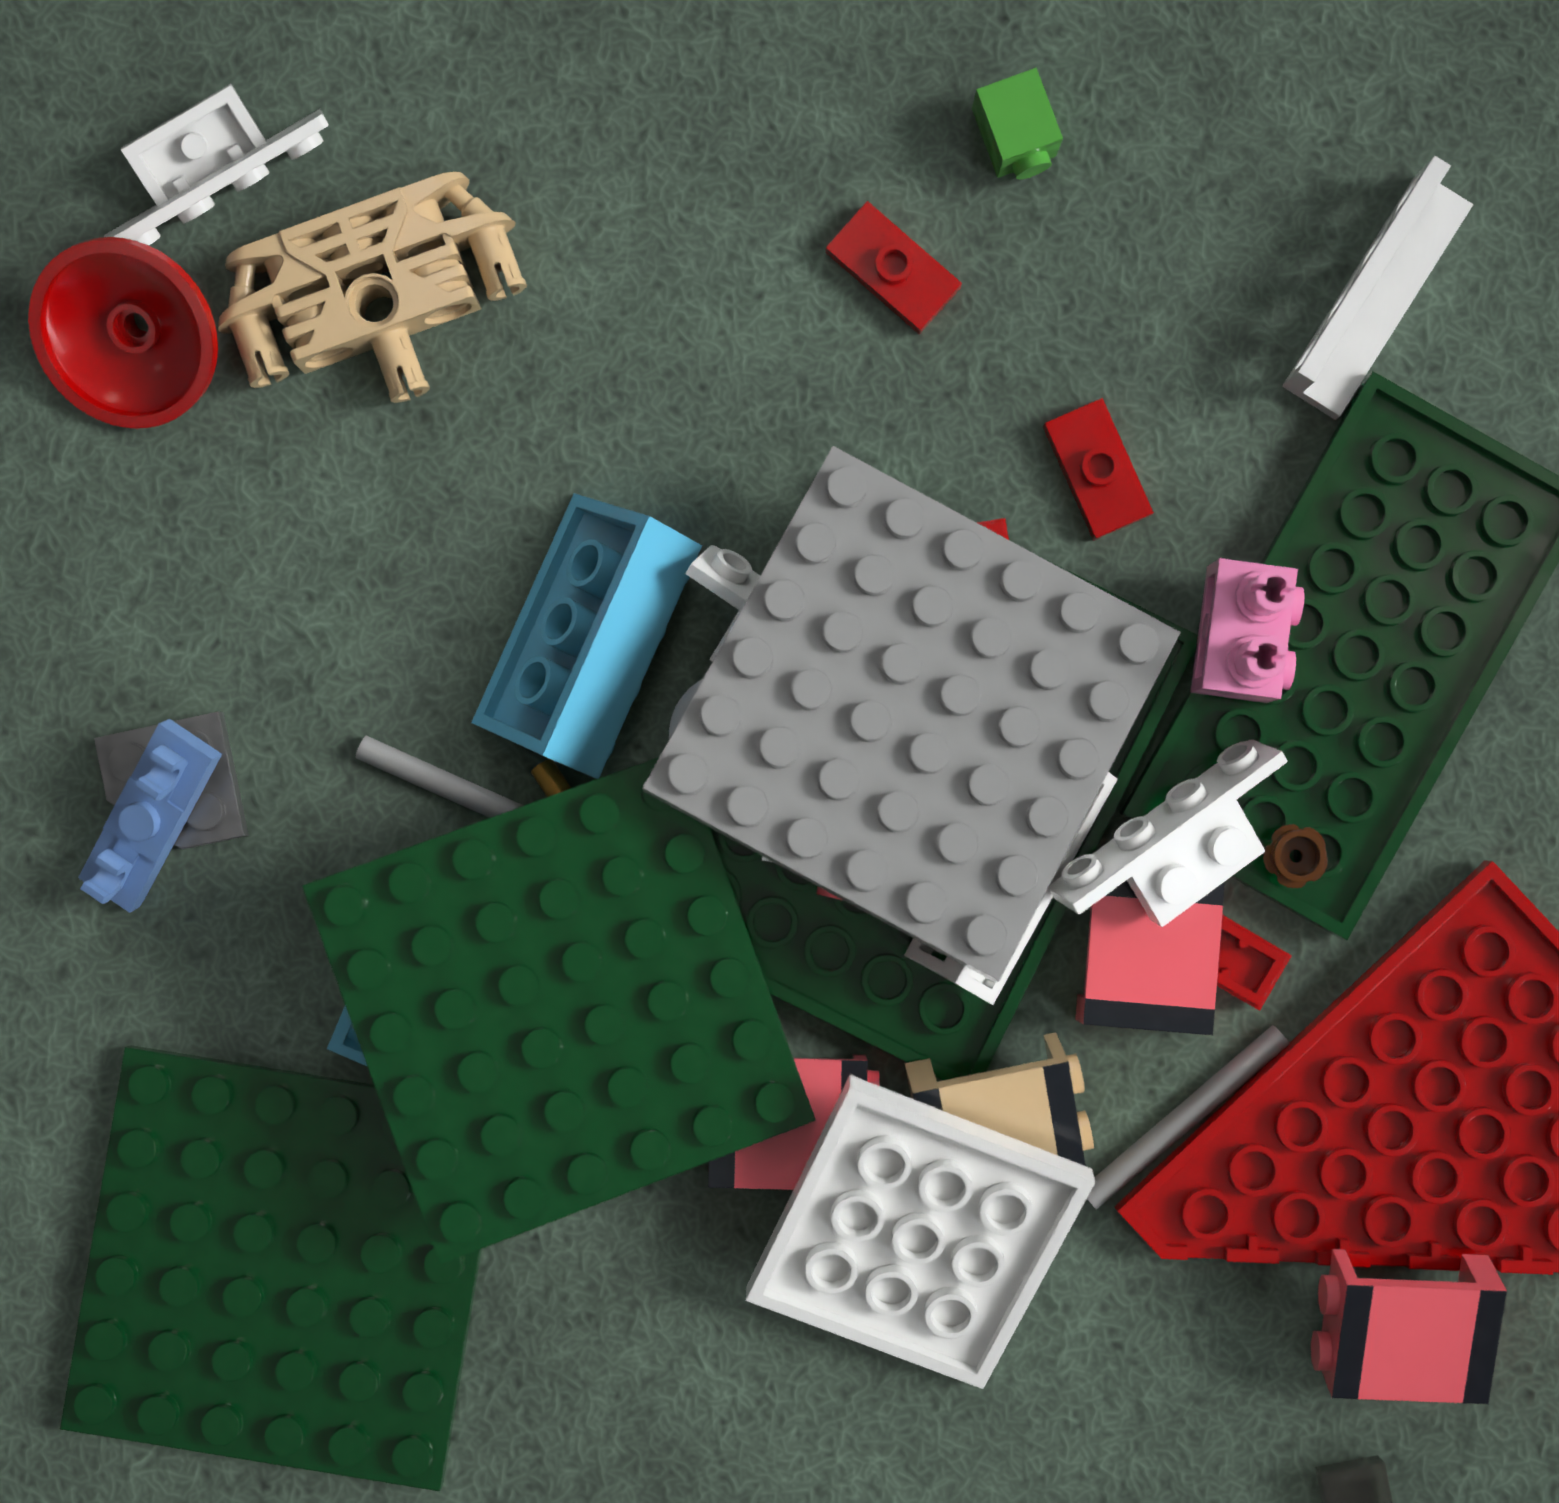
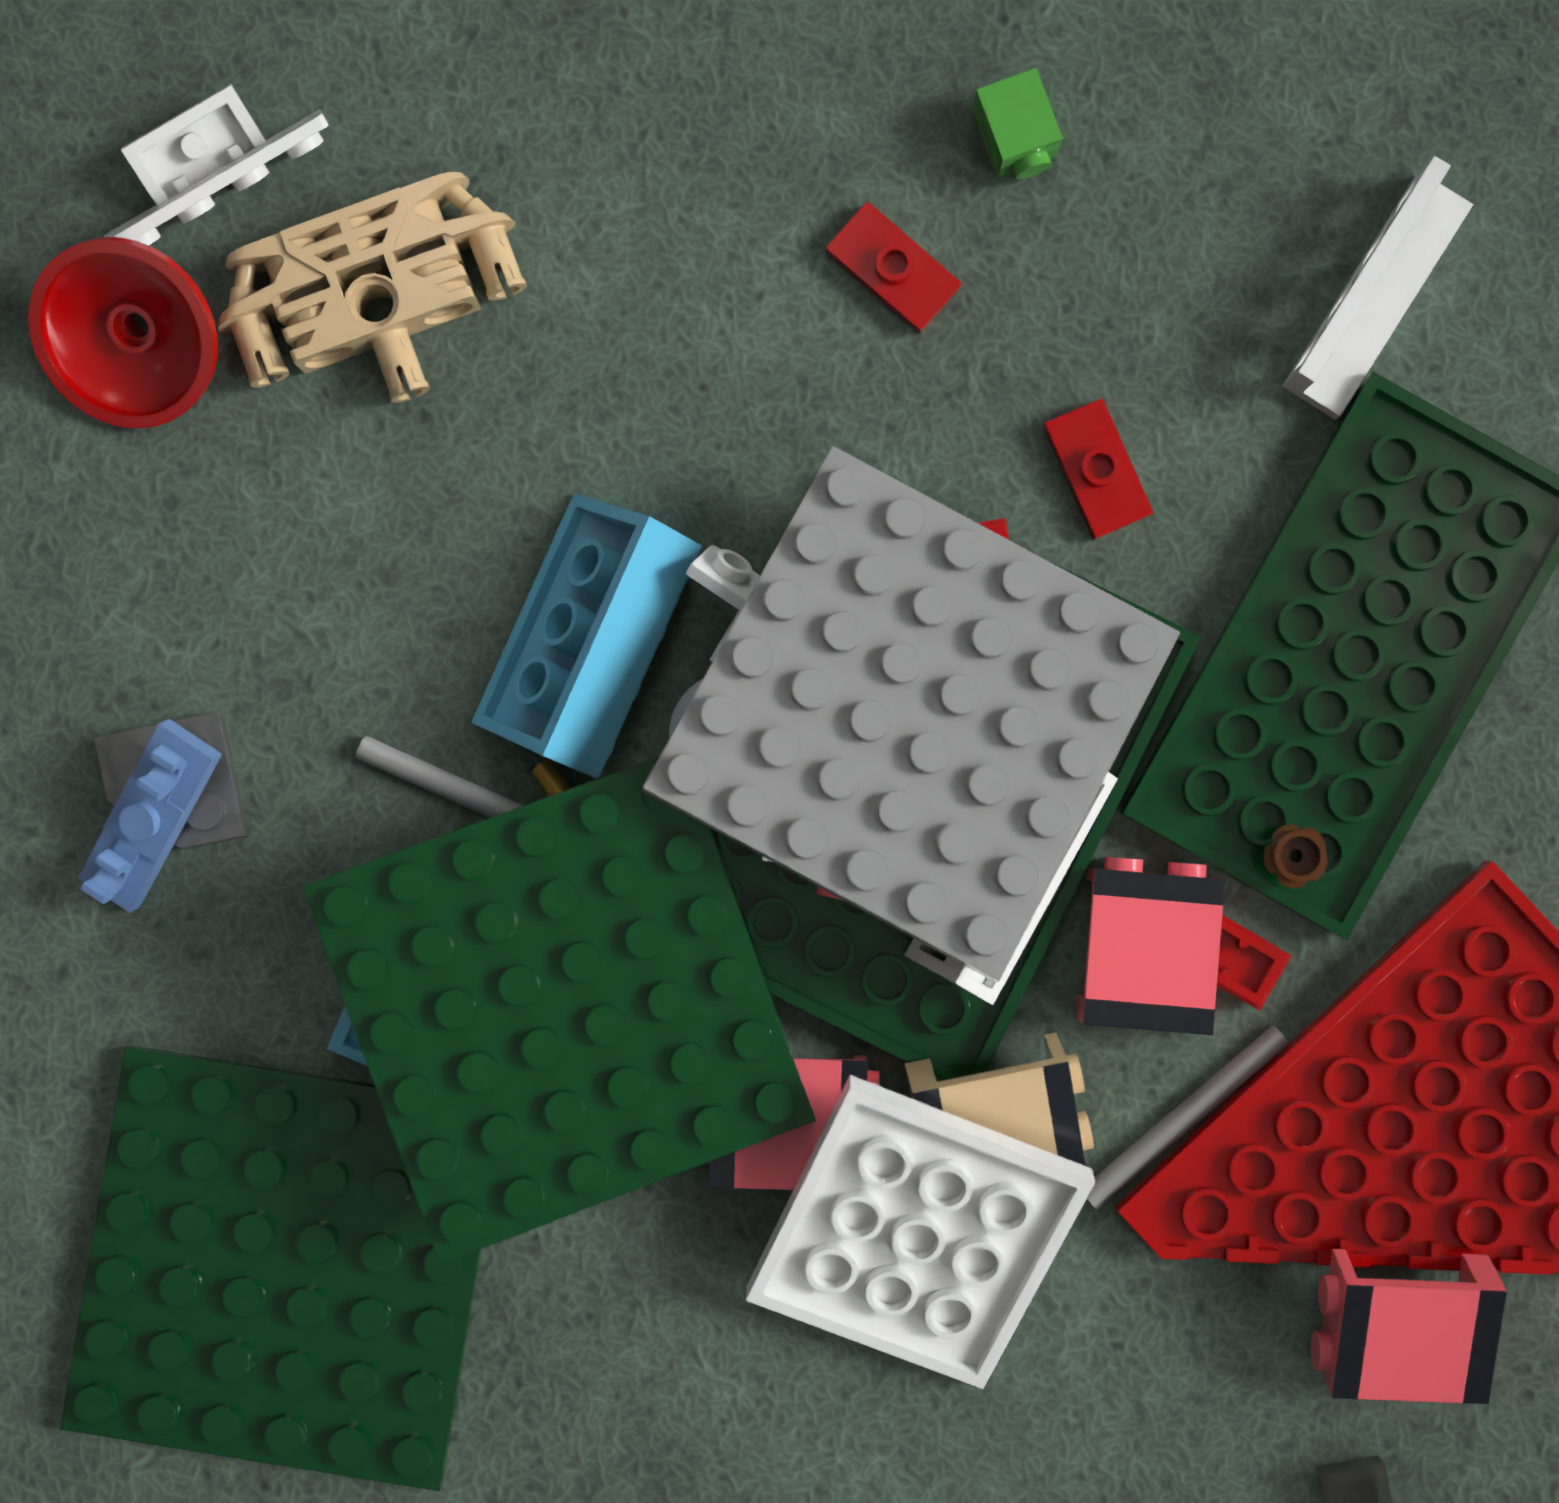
white bracket [1048,740,1288,927] -> none
bright pink brick [1191,558,1304,703] -> none

